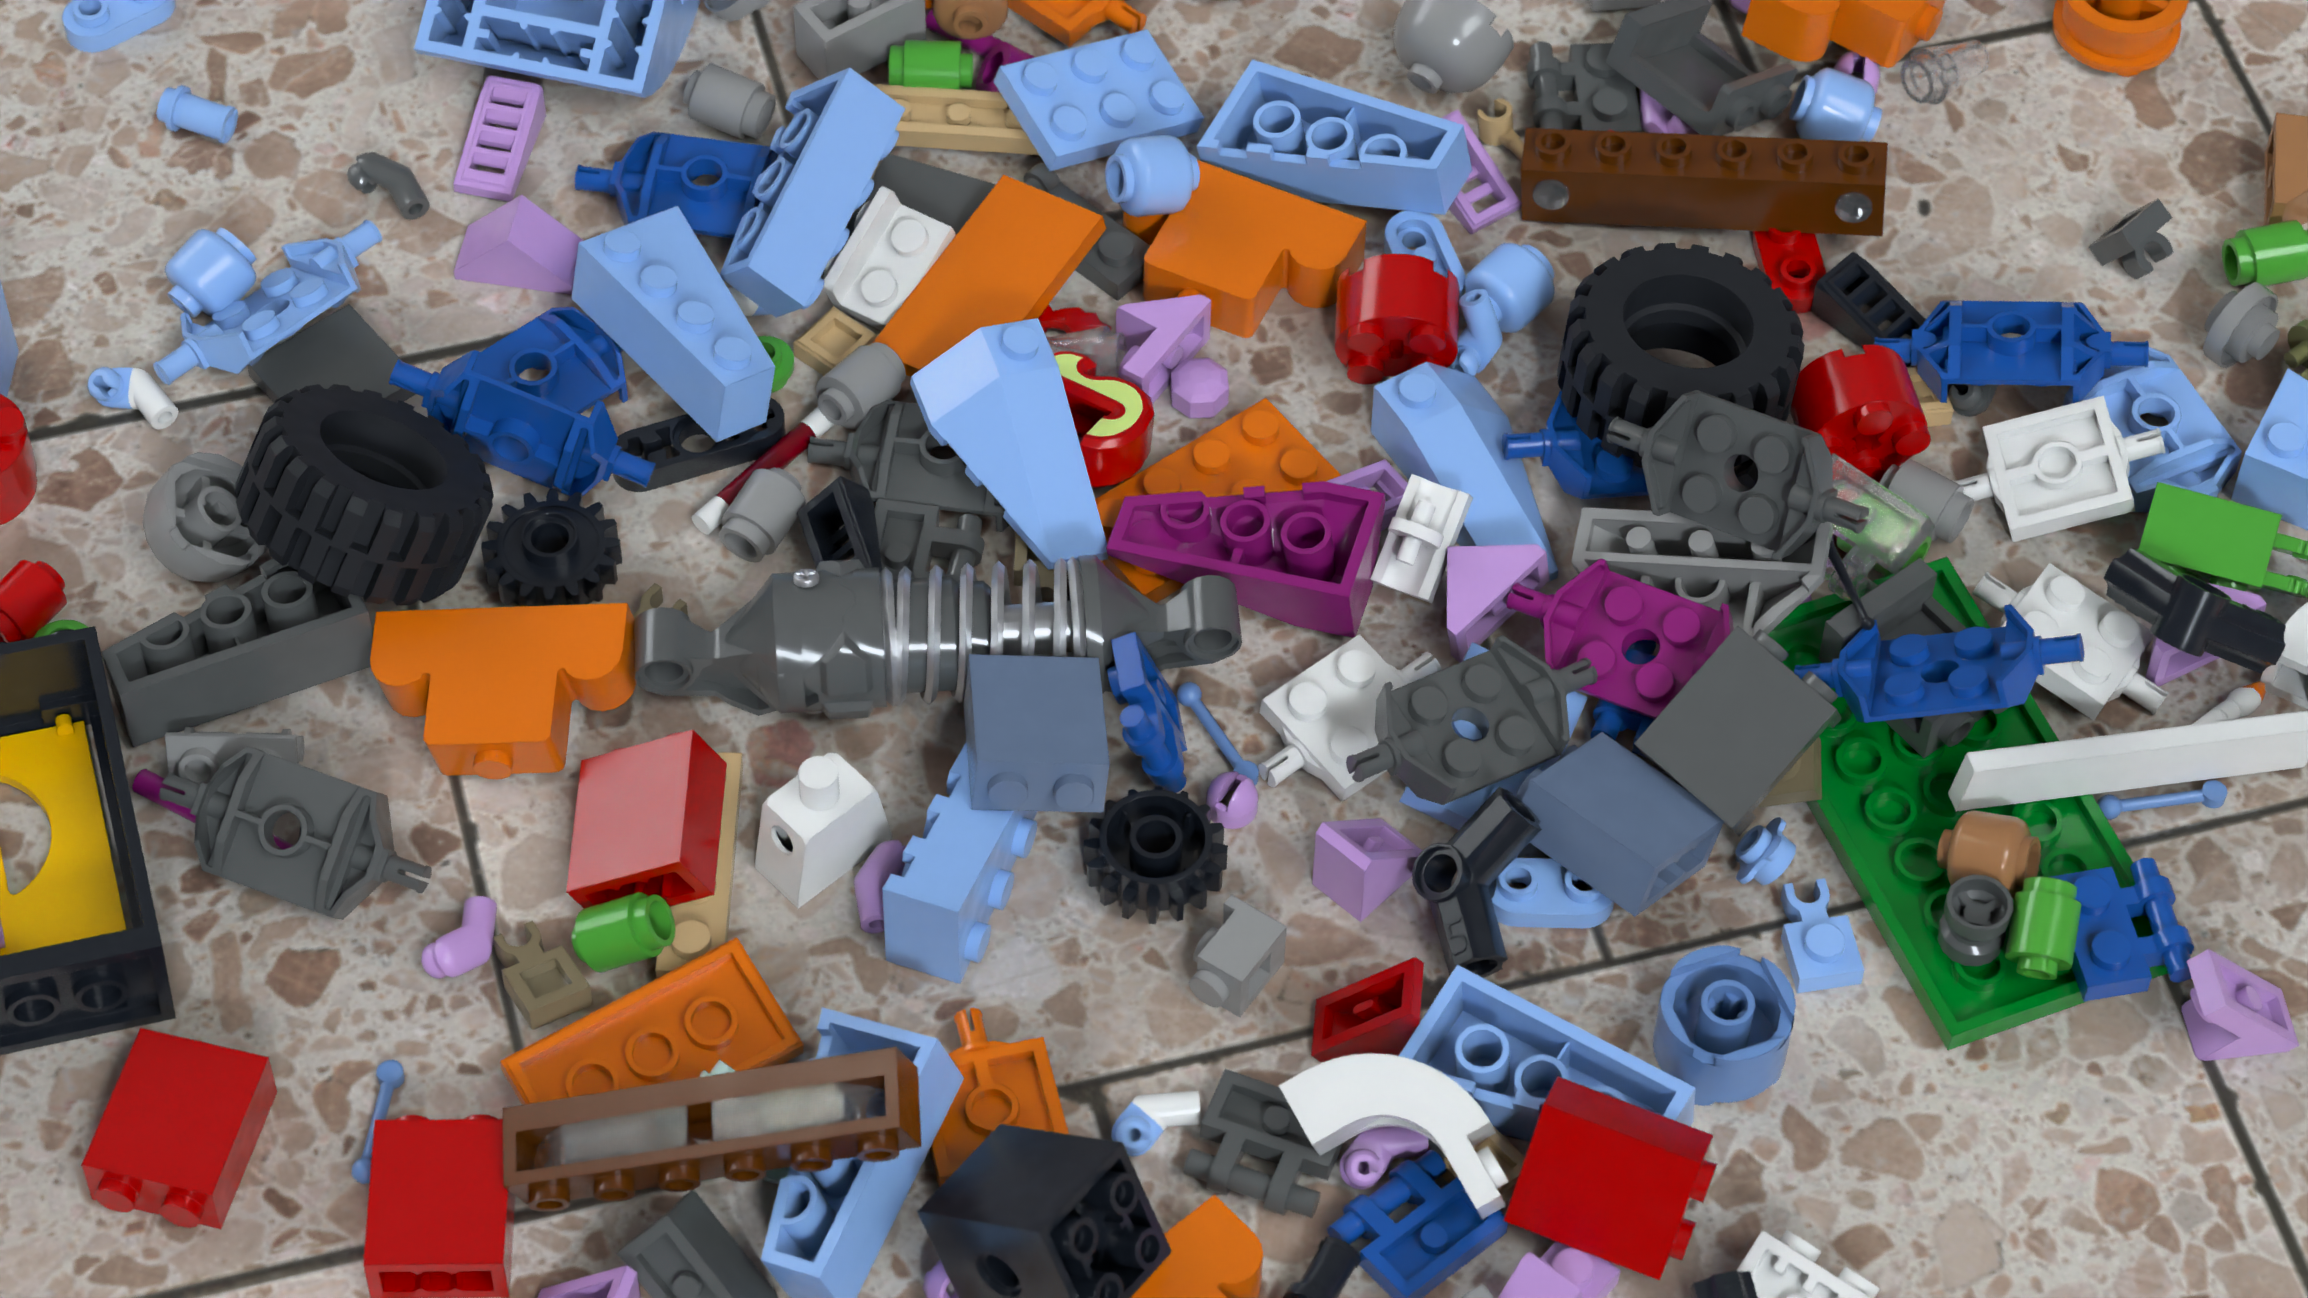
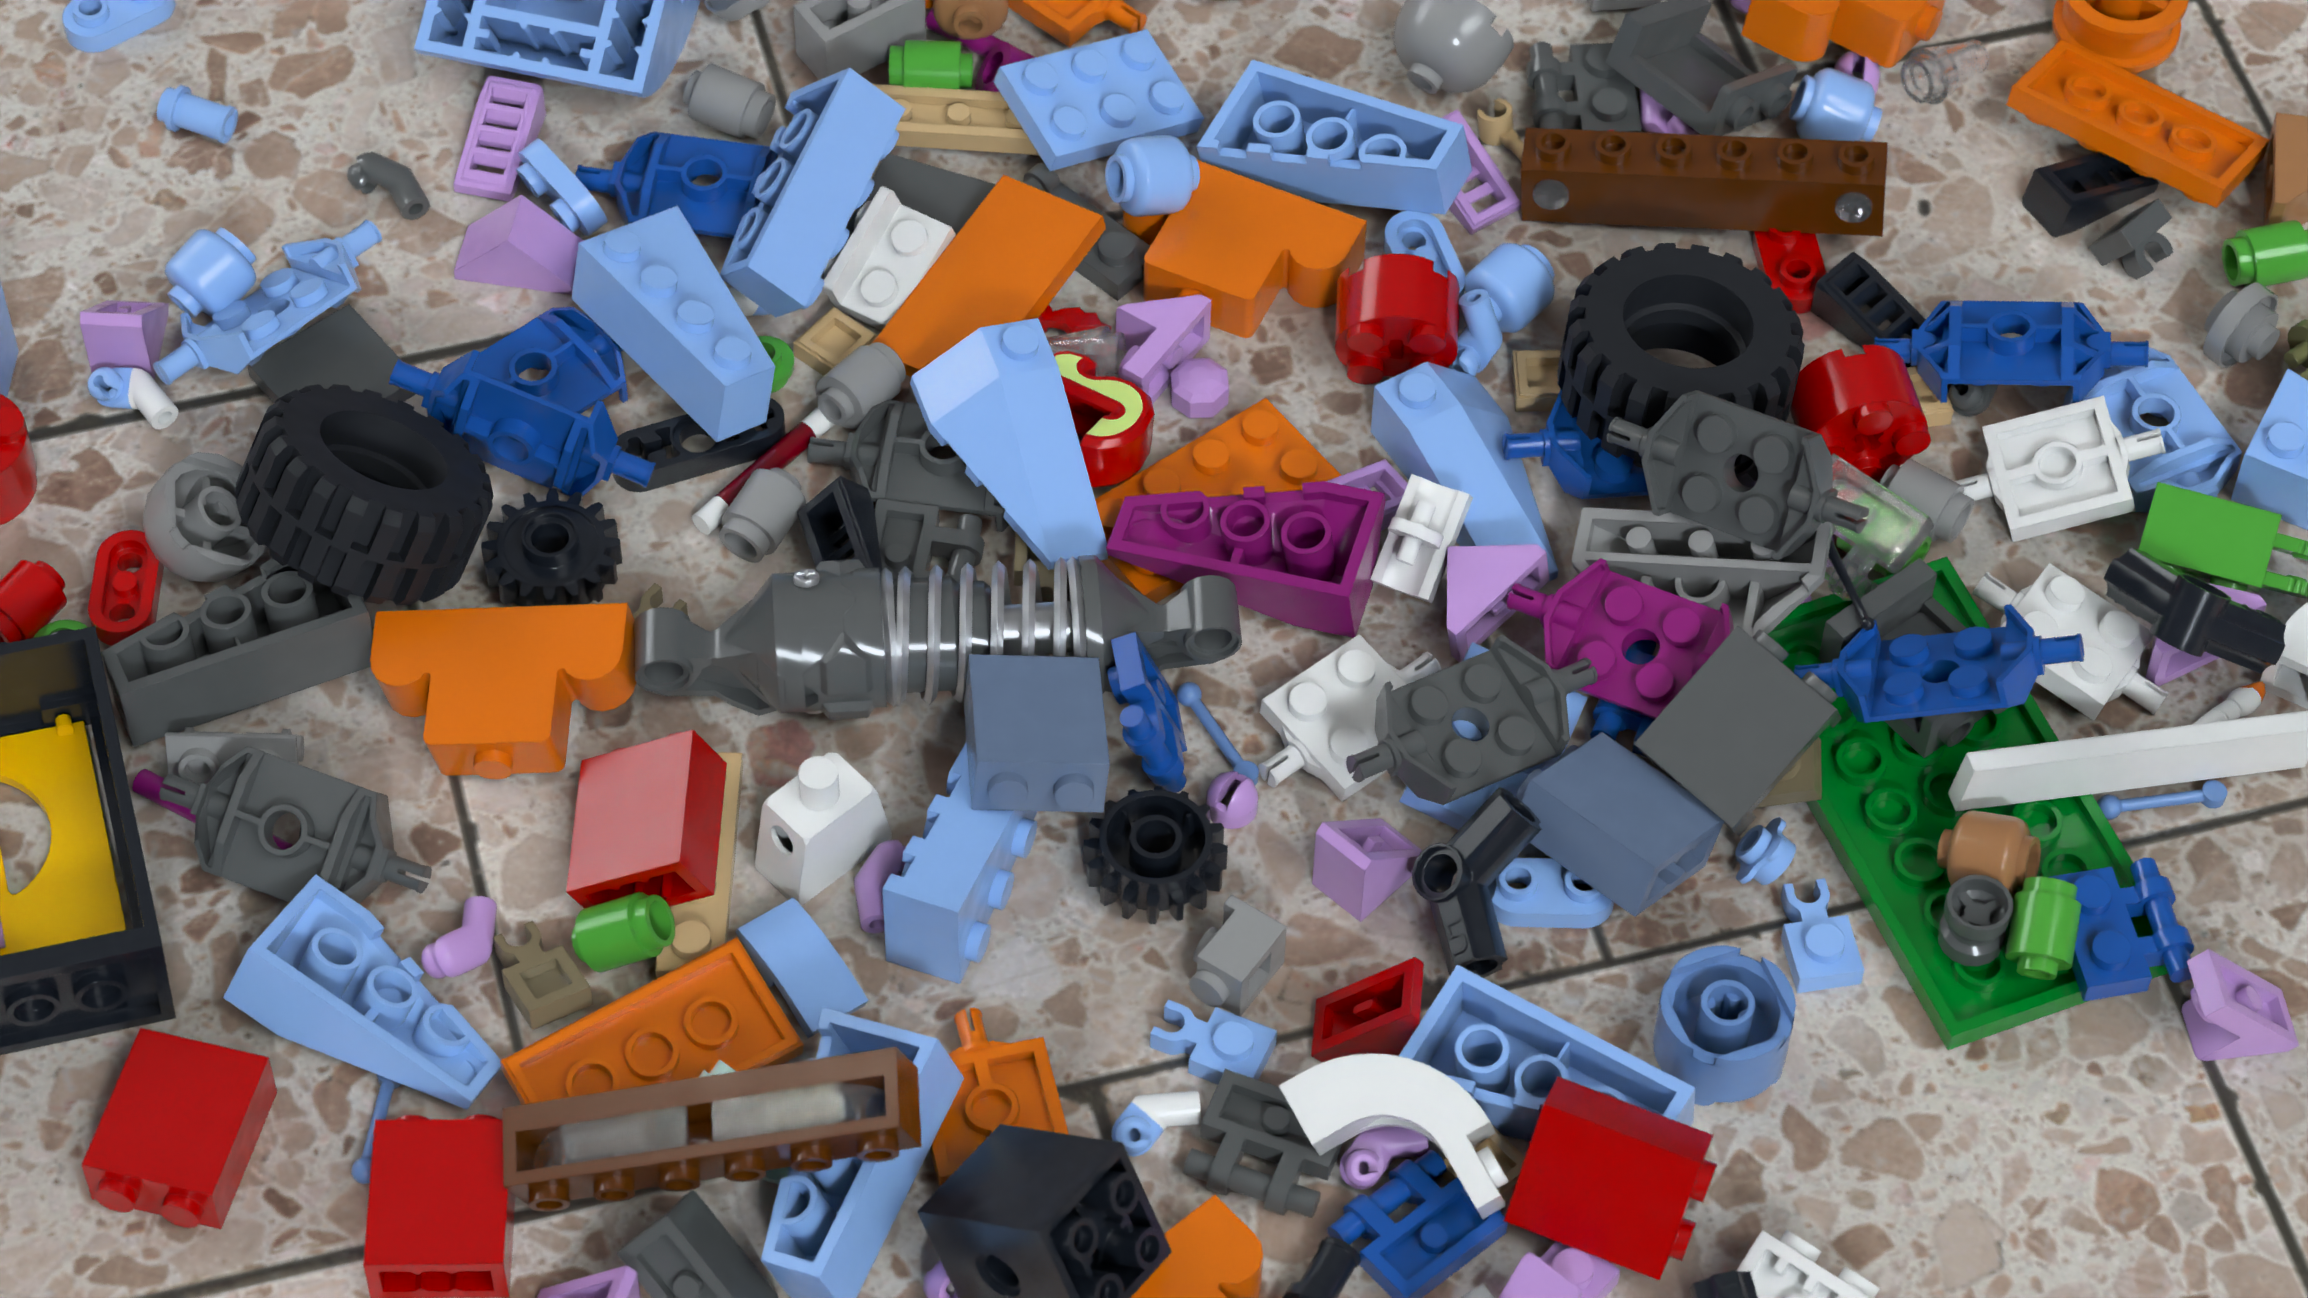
none -> lavender slope [80,300,169,380]
none -> red plate [88,530,164,646]
none -> light blue wedge [223,874,501,1110]
none -> light blue plate [516,138,608,236]
none -> light blue slope [735,897,869,1038]
none -> light blue plate [1150,999,1277,1085]
none -> tan tile [1511,350,1561,412]
none -> orange plate [2006,39,2270,208]
none -> black slope [2022,152,2159,238]

